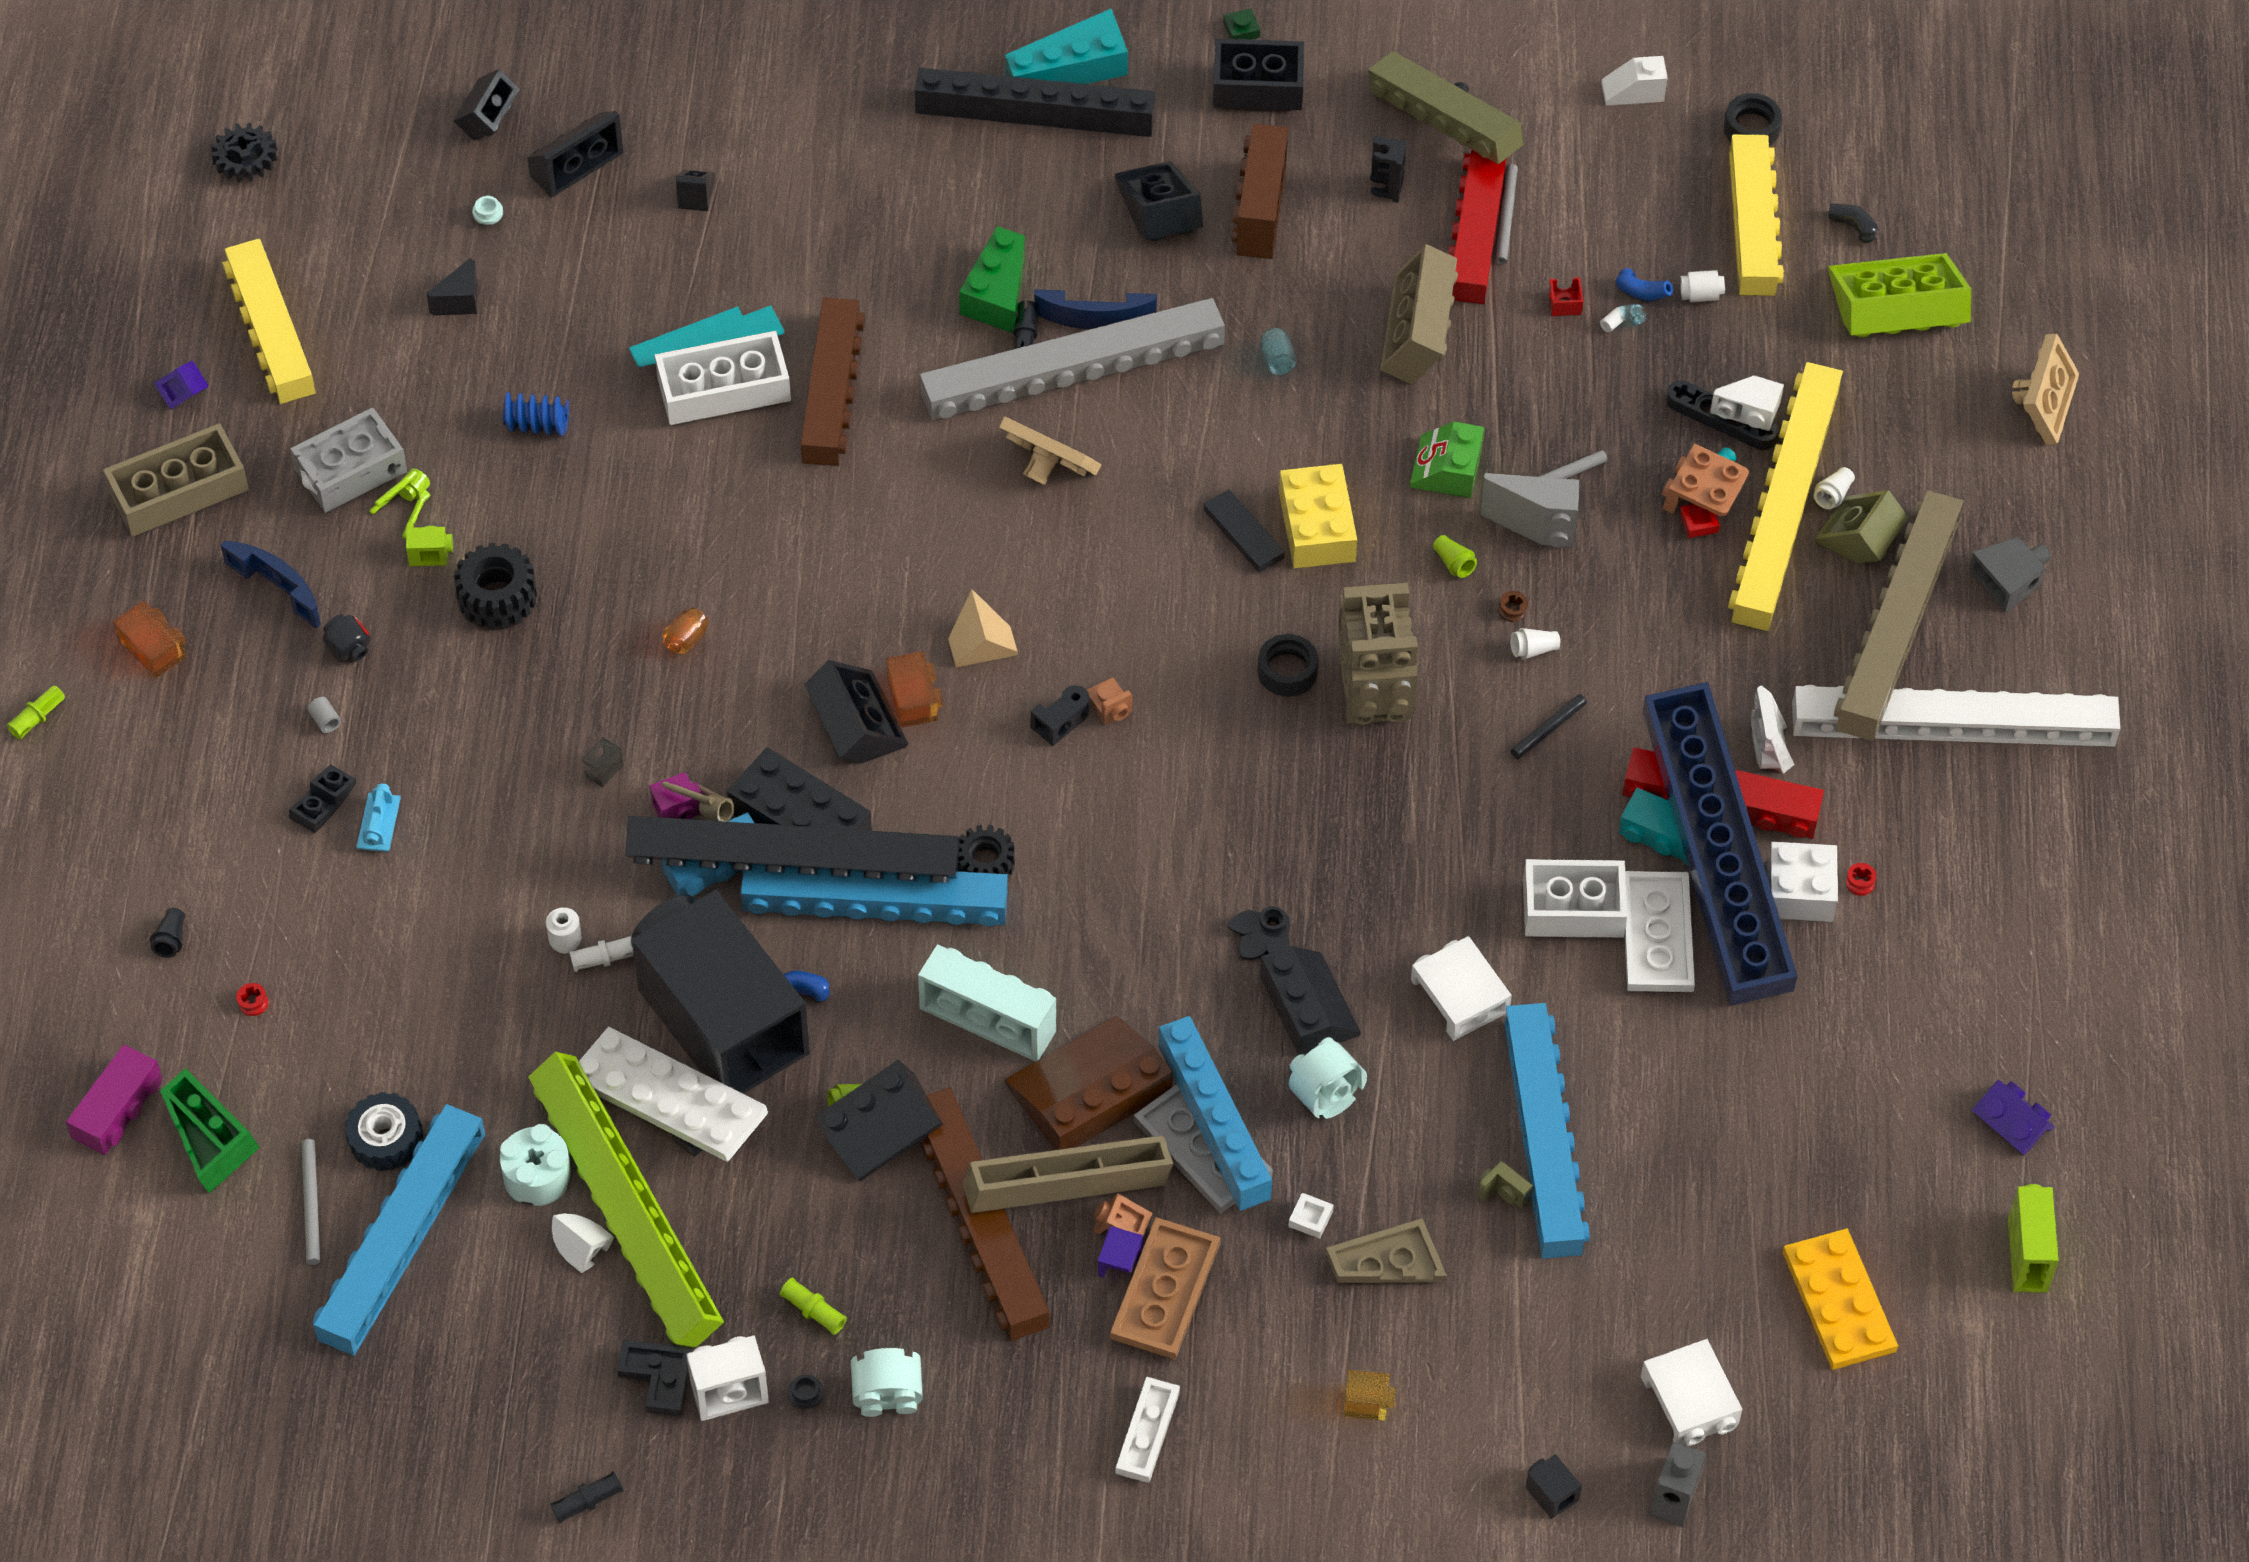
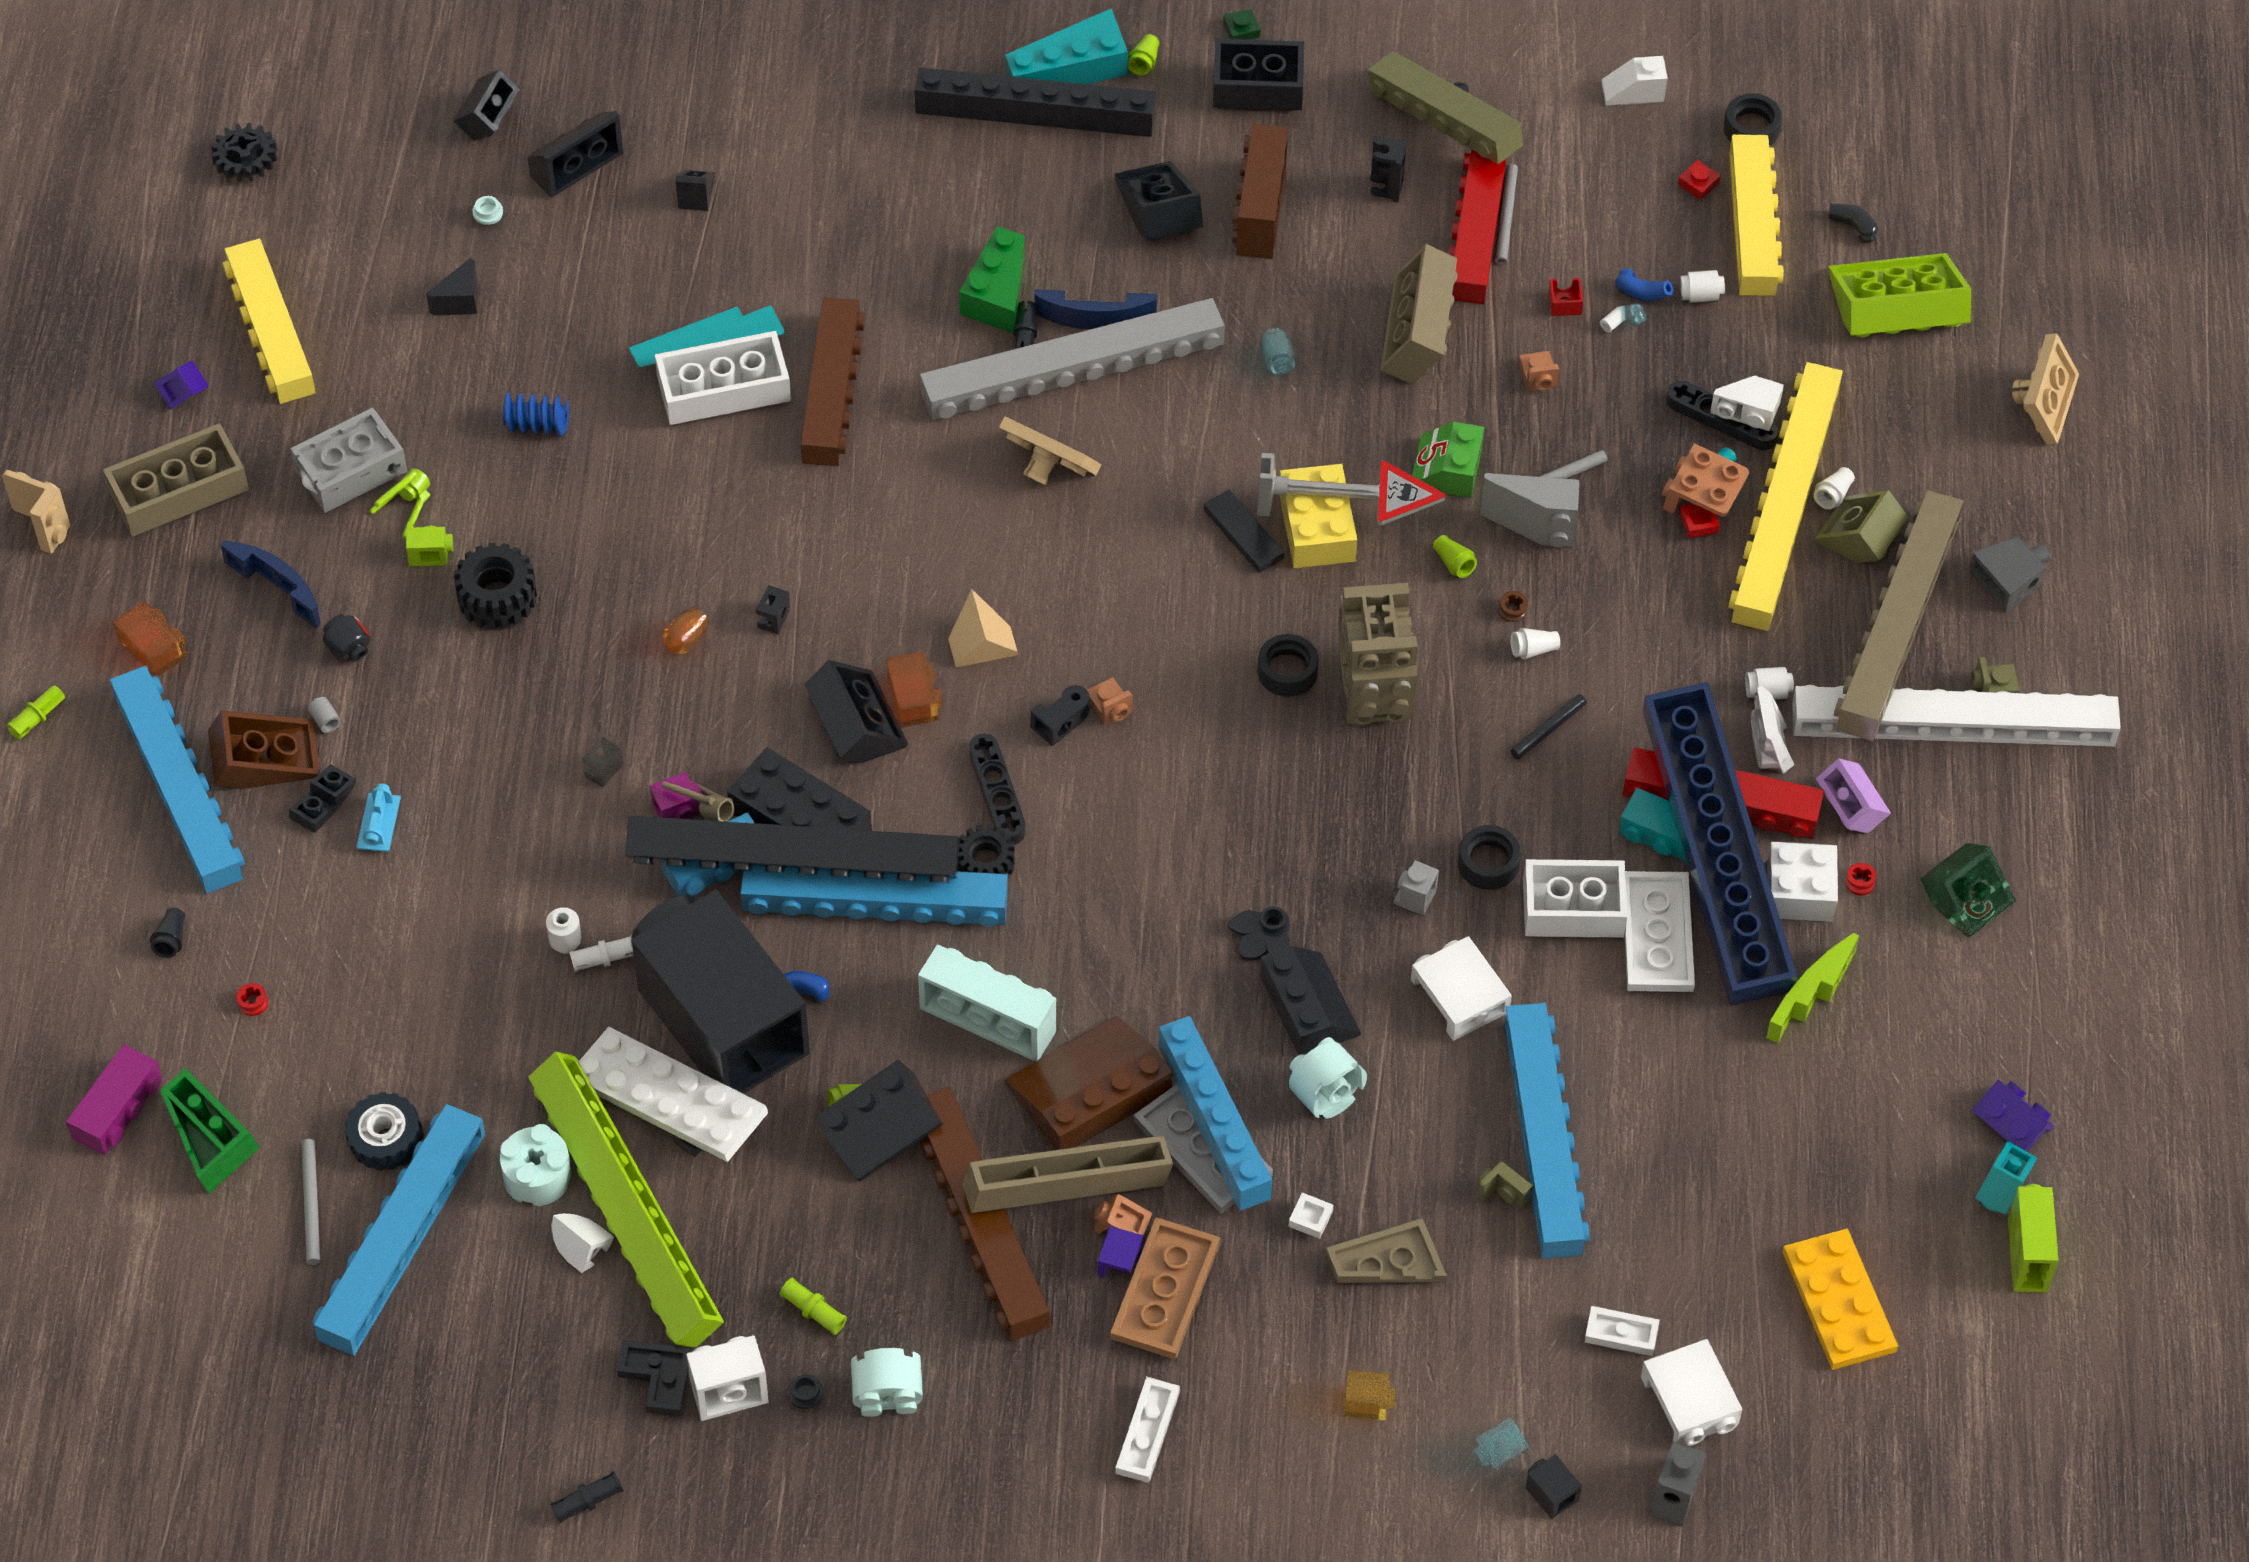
none -> tan bracket [2,470,71,554]
none -> dark azure brick [110,666,245,894]
none -> reddish brown slope [208,710,320,789]
none -> black piece [756,585,790,634]
none -> black beam [969,733,1025,845]
none -> lime cone [1128,34,1159,76]
none -> light grey piece [1257,453,1446,525]
none -> light grey brick [1393,860,1439,916]
none -> black tyre [1458,825,1521,890]
none -> clear light blue brick [1473,1416,1530,1471]
none -> nougat bracket [1519,351,1559,391]
none -> white plate [1584,1306,1660,1356]
none -> red plate [1678,160,1721,200]
none -> white brick [1745,667,1794,700]
none -> lime slope [1766,933,1859,1043]
none -> lavender brick [1816,758,1891,834]
none -> clear green slope [1920,843,2016,937]
none -> olive bracket [1971,657,2020,693]
none -> teal slope [1975,1141,2037,1215]

